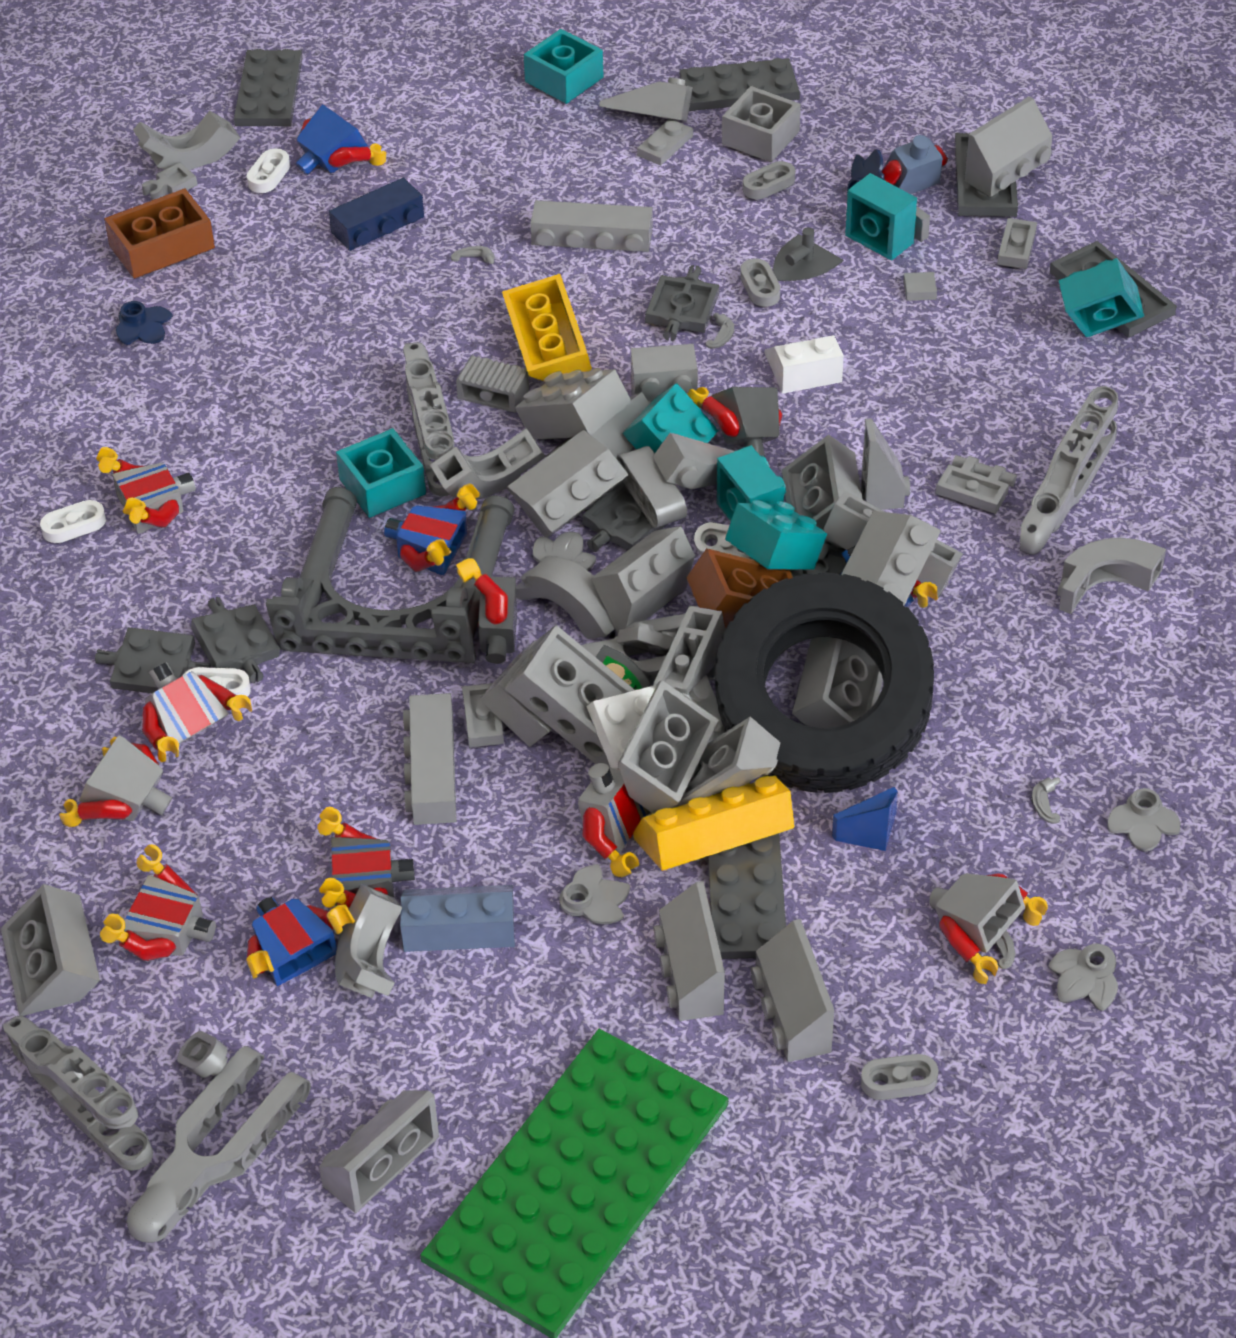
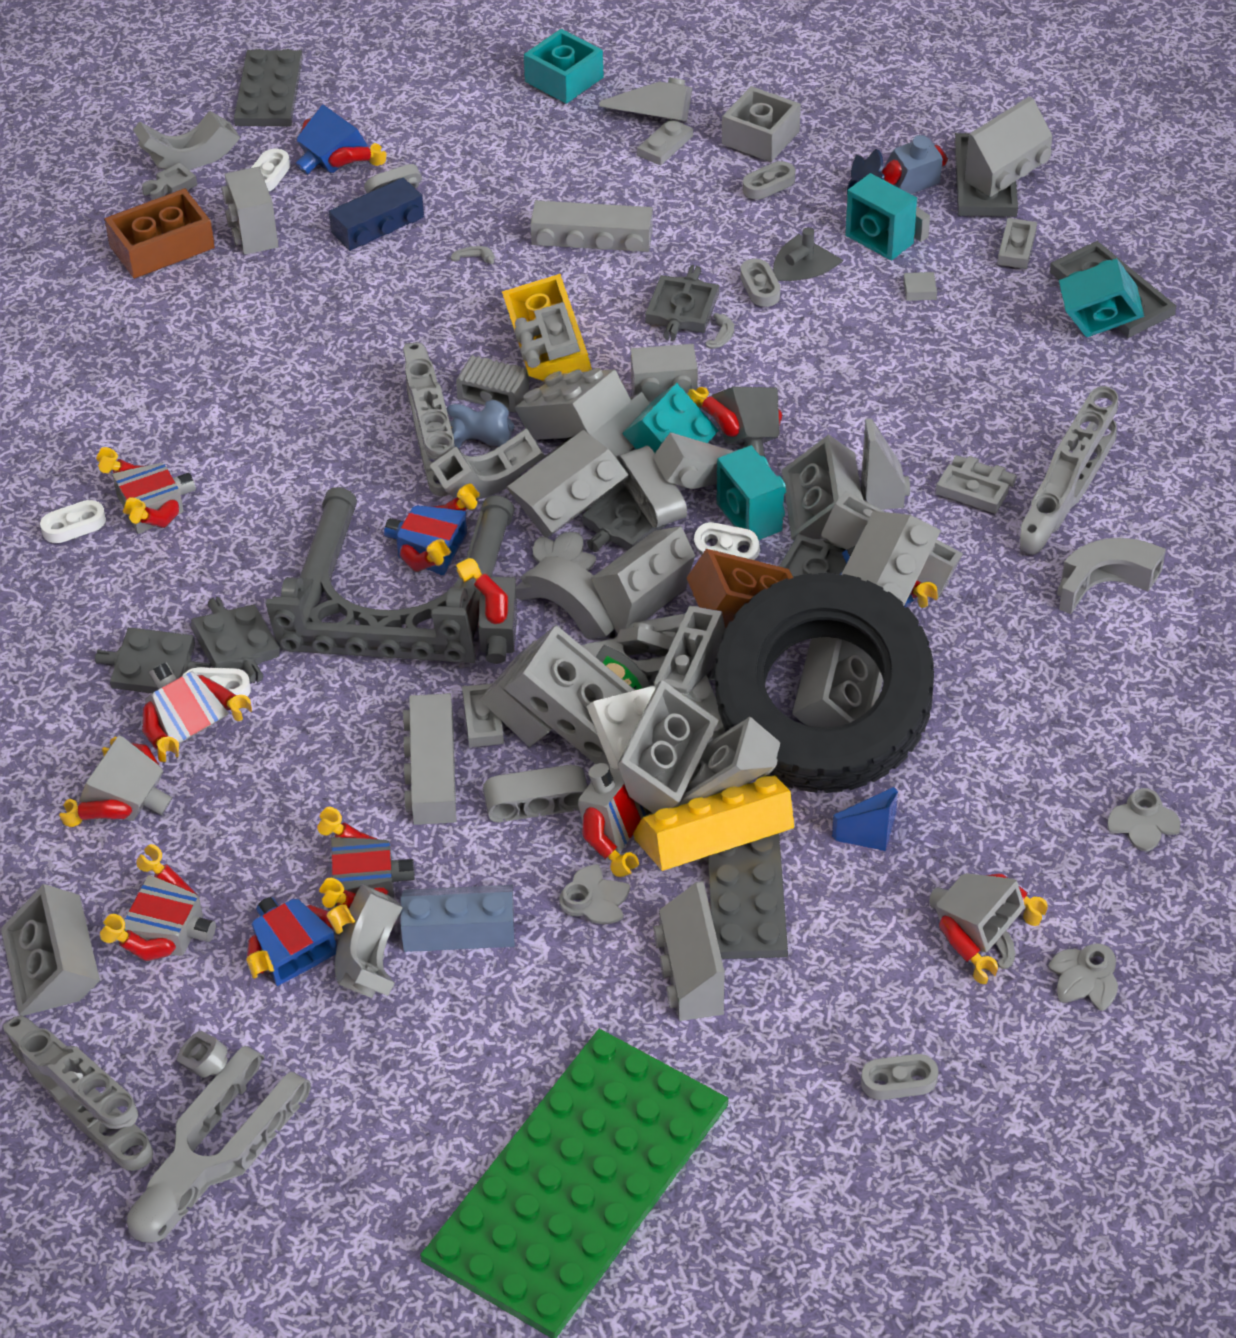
dark blue plate [116,301,173,345] -> none
light grey slope [319,1090,439,1213] -> none
teal brick [336,428,426,518] -> none
dark grey plate [679,58,800,111] -> none
teal brick [725,500,827,570] -> none
light grey slope [751,919,834,1063] -> none
white slope [765,335,844,394] -> none
light grey piece [1031,777,1060,824] -> none
none -> light grey brick [221,166,279,255]
none -> light grey plate [364,164,422,193]
none -> sand blue animal [446,400,515,448]
none -> light grey beam [483,765,587,823]
none -> light grey plate [514,302,580,368]

